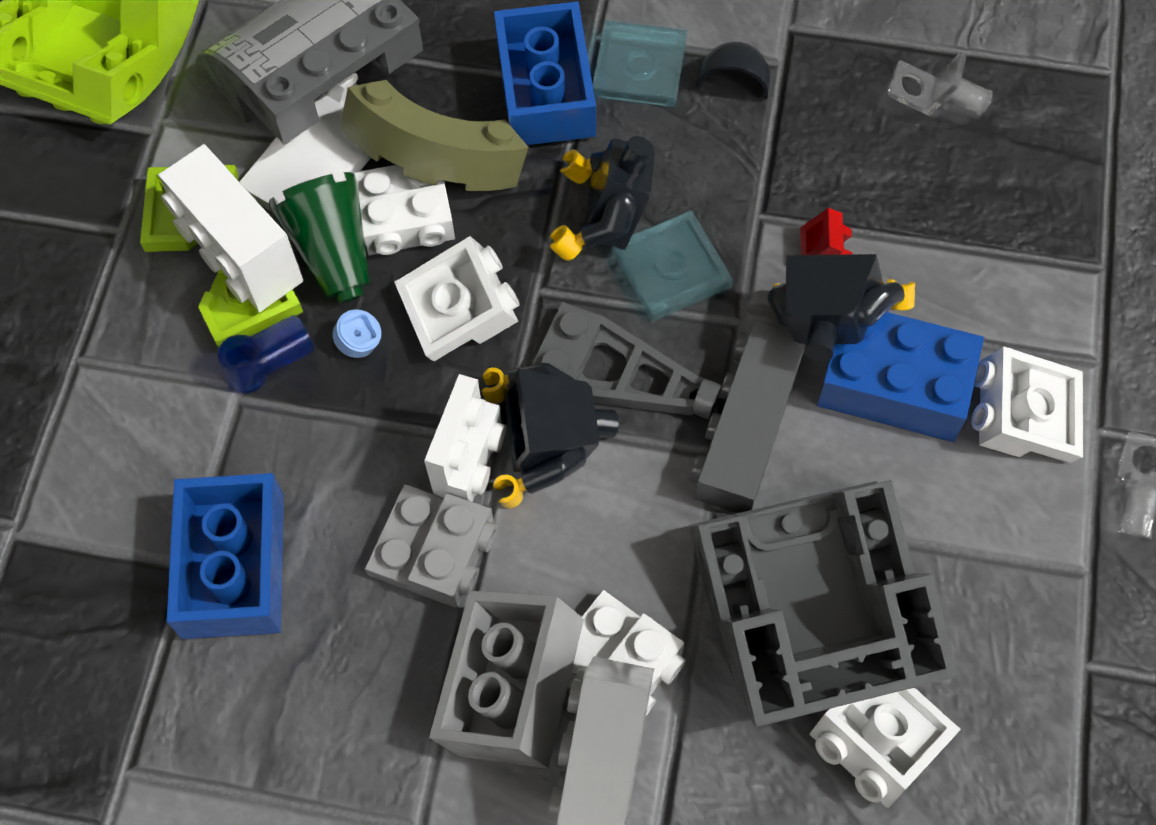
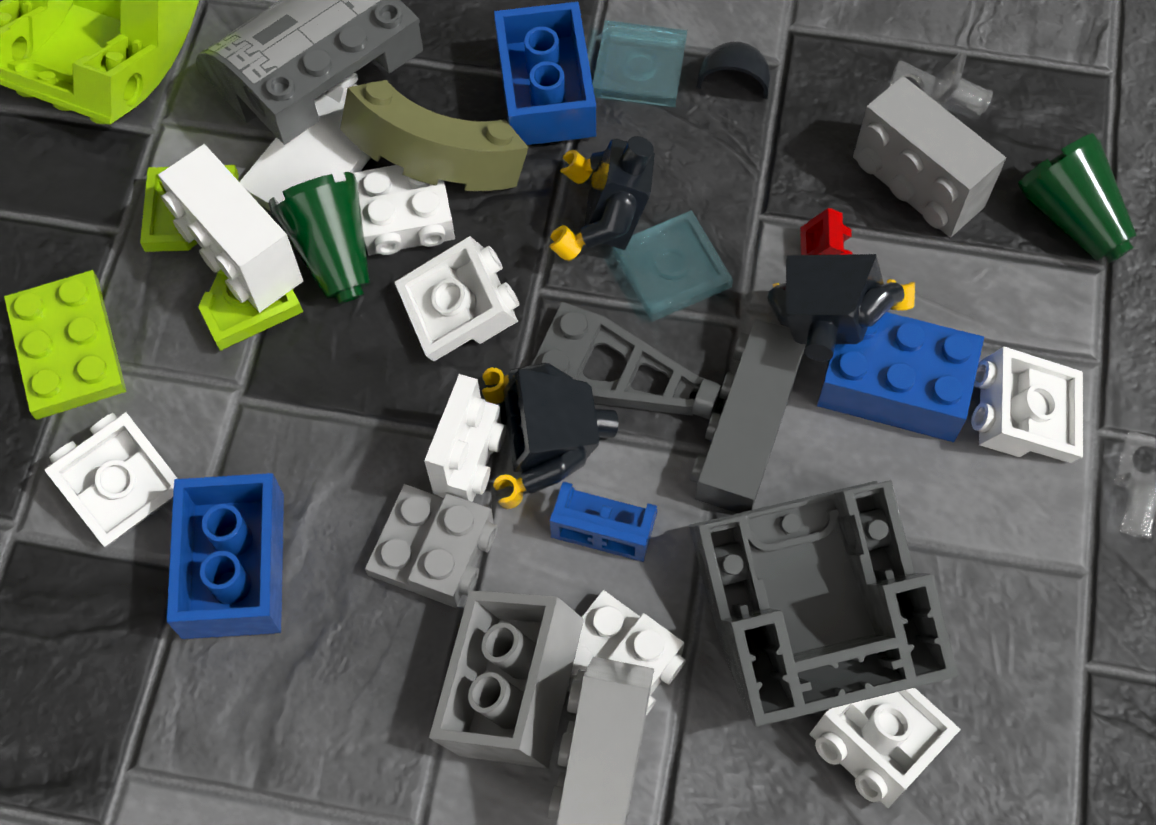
clear blue piece [217,315,315,393] -> none
light blue tile [333,310,381,358] -> none
none -> lime plate [4,270,127,420]
none -> white plate [45,412,178,548]
none -> blue hinge [550,481,658,562]
none -> light grey brick [853,76,1006,238]
none -> dark green cone [1018,133,1137,263]

